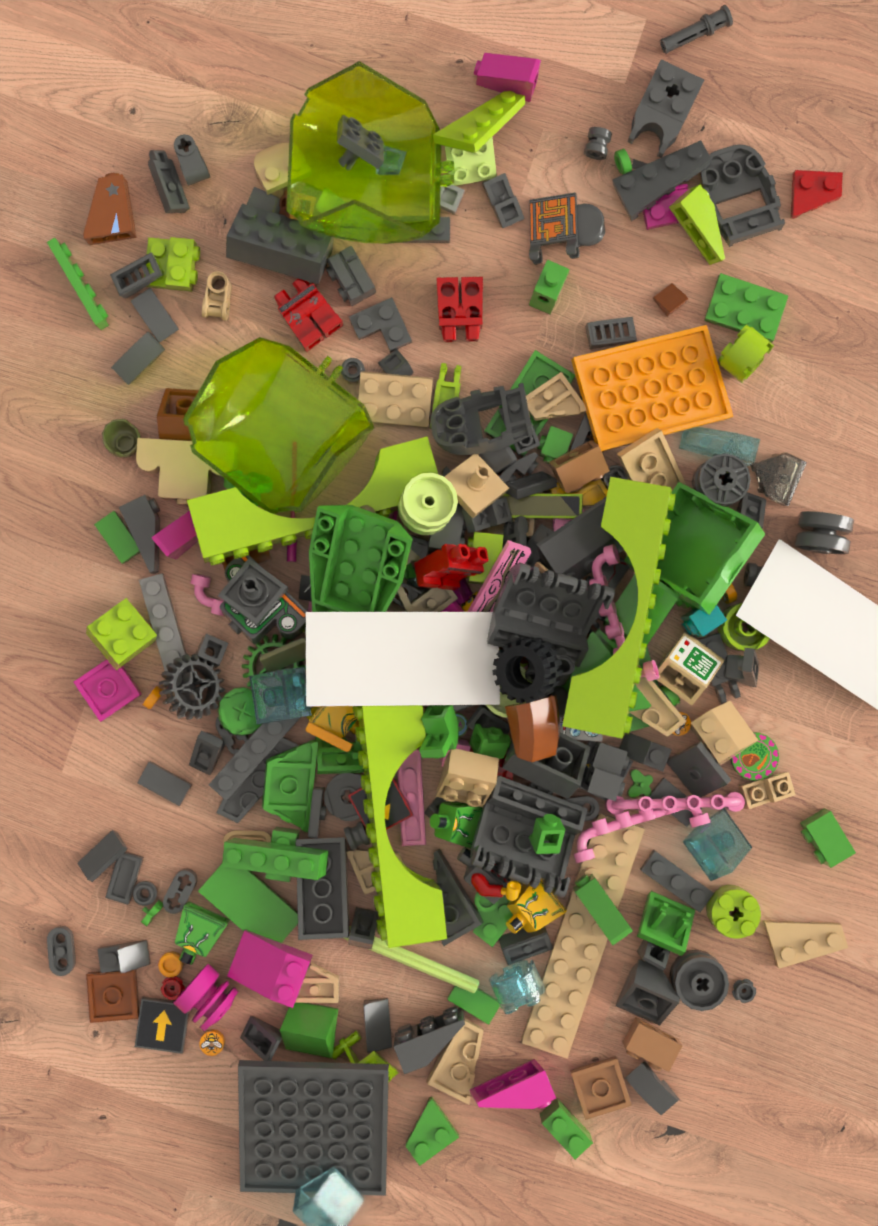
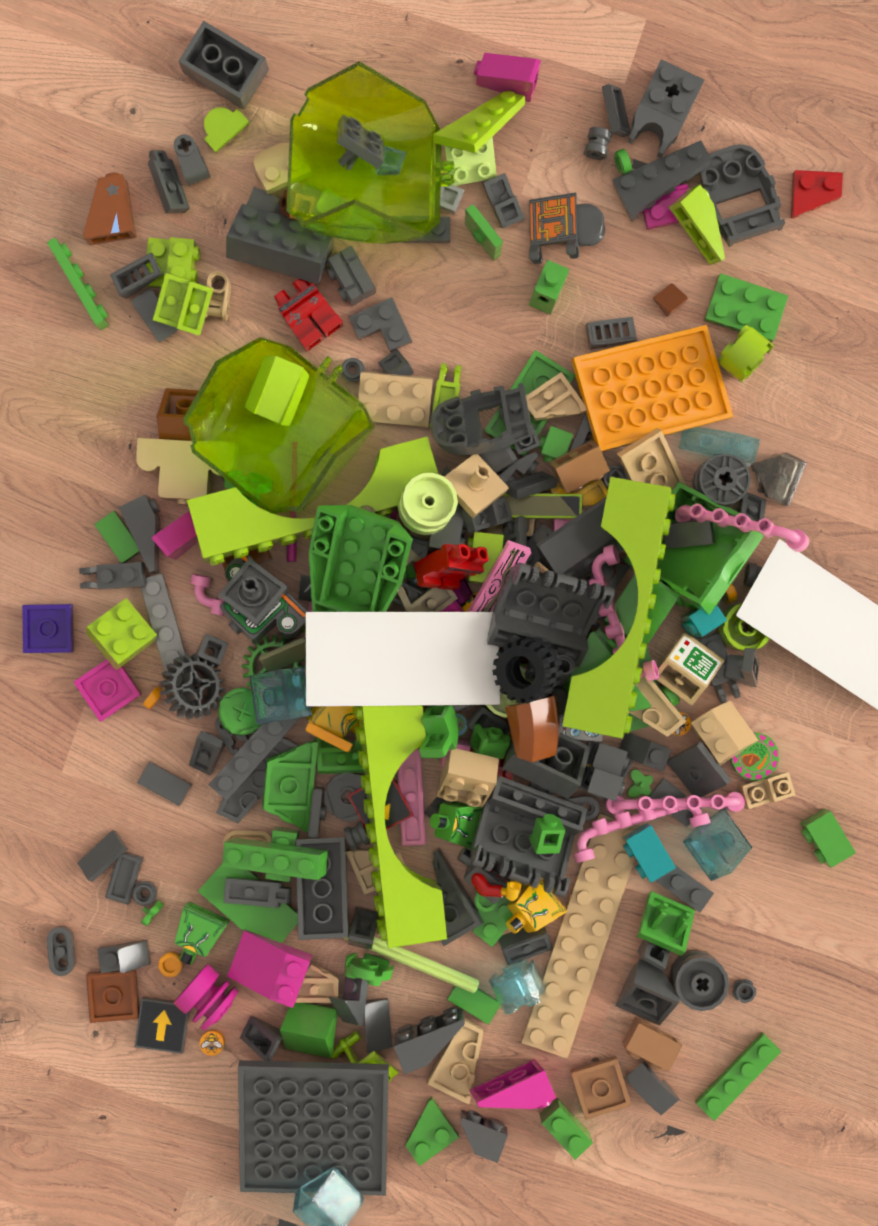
olive hair [102,419,141,458] -> none
dark grey slope [111,332,165,385] -> none
red plate [161,976,185,1000] -> none
dark grey beam [163,868,197,914] -> none
red hips [436,276,483,342] -> none
bright green slope [573,874,633,945] -> none
dark grey pin [660,5,733,54] -> none
lime brick [706,885,761,939] -> none
tan wing [763,920,848,969] -> none
dark grey wheel [794,511,854,555] -> none
none -> dark purple plate [22,604,74,653]
none -> dark grey hinge [79,562,146,590]
none -> lime slope [153,273,213,336]
none -> dark grey brick [178,21,269,110]
none -> lime piece [204,107,249,153]
none -> dark grey hinge [224,877,292,908]
none -> lime slope [244,356,309,426]
none -> dark grey slope [329,976,368,1026]
none -> bright green plate [344,953,394,986]
none -> dark grey slope [460,1110,508,1163]
none -> bright green plate [465,204,503,261]
none -> dark grey tile [602,84,630,137]
none -> teal brick [622,822,676,883]
none -> dark grey tile [664,520,715,549]
none -> bright pink bar [675,504,809,552]
none -> bright green plate [695,1032,781,1121]

